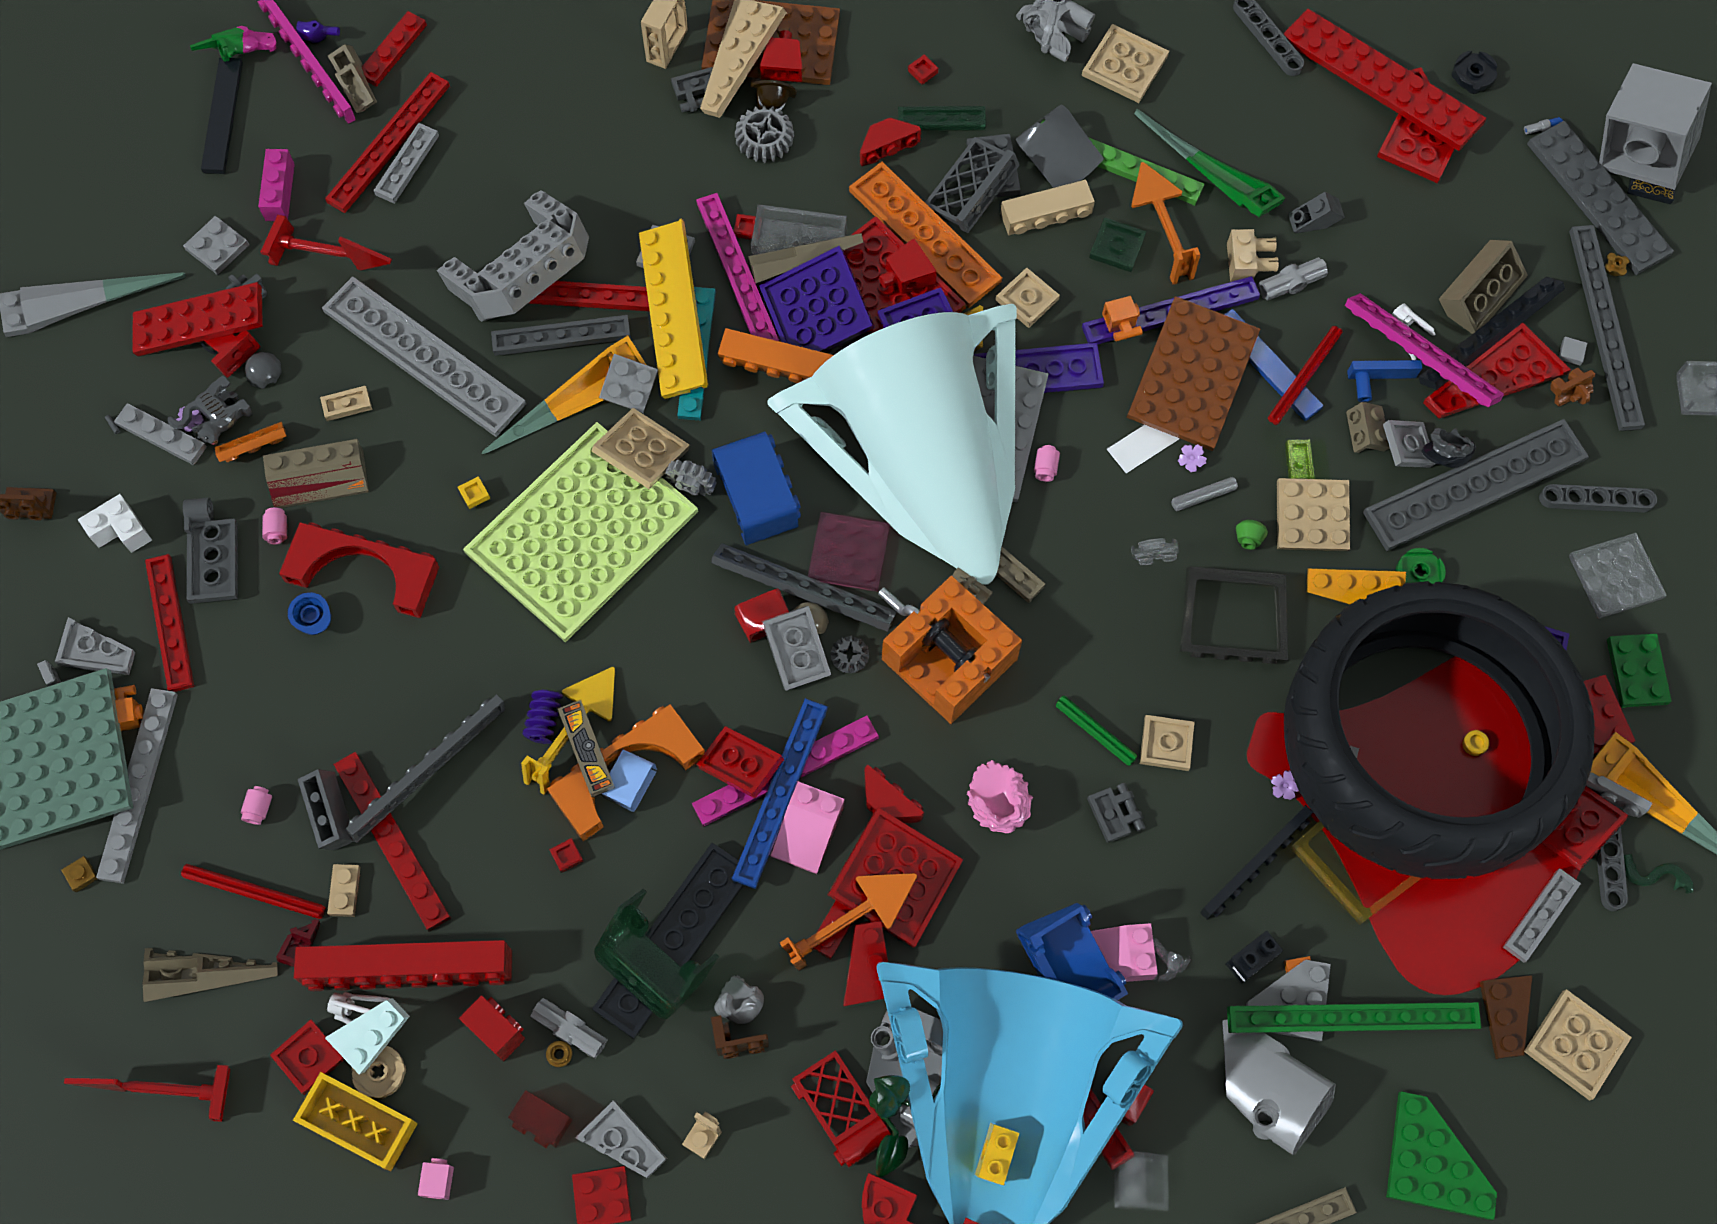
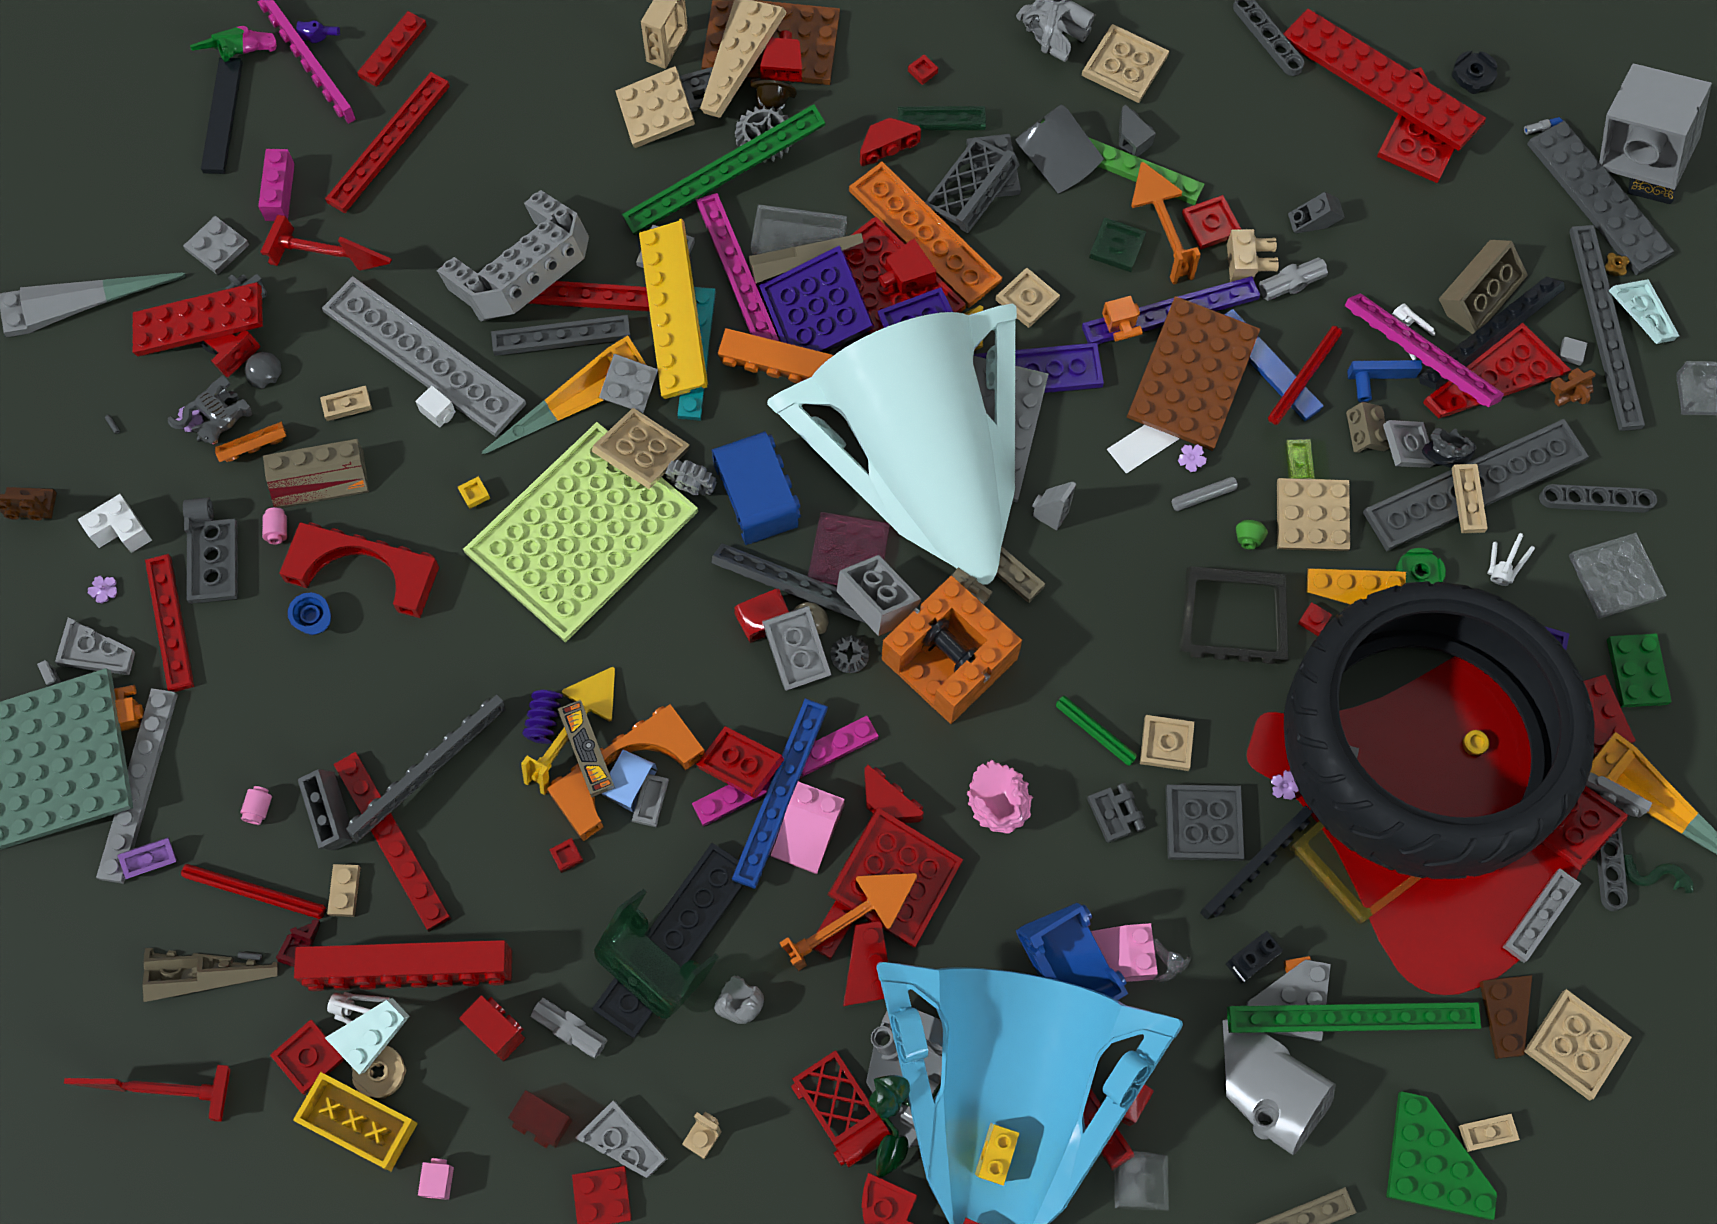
pearl gold plate [61,856,97,892] -> none
light grey plate [114,403,207,465] -> none
dark tan slope [328,44,377,113] -> none
light grey plate [374,123,439,204] -> none
pearl gold plate [546,1041,572,1068] -> none
reddish brown bracket [711,1015,769,1059] -> none
red tile [734,214,759,240] -> none
tan brick [1000,180,1095,235] -> none
bright pink brick [1034,445,1060,482] -> none
clear plate [1131,538,1180,565] -> none
green plate [1134,109,1285,217] -> none
none -> lavender plant [87,575,117,604]
none -> medium lavender plate [117,837,177,879]
none -> dark grey piece [238,952,262,960]
none -> white brick [415,386,456,428]
none -> tan plate [616,66,695,148]
none -> green plate [622,104,825,235]
none -> light grey tile [632,774,669,828]
none -> light grey slope [837,555,921,636]
none -> light grey slope [1032,482,1076,530]
none -> dark grey slope [1119,105,1156,157]
none -> dark grey plate [1165,785,1244,861]
none -> red plate [1182,195,1242,250]
none -> red plate [1298,602,1332,636]
none -> tan plate [1451,464,1488,533]
none -> tan plate [1459,1114,1520,1152]
none -> white plant [1487,533,1535,586]
none -> light aqua wing [1609,279,1679,344]

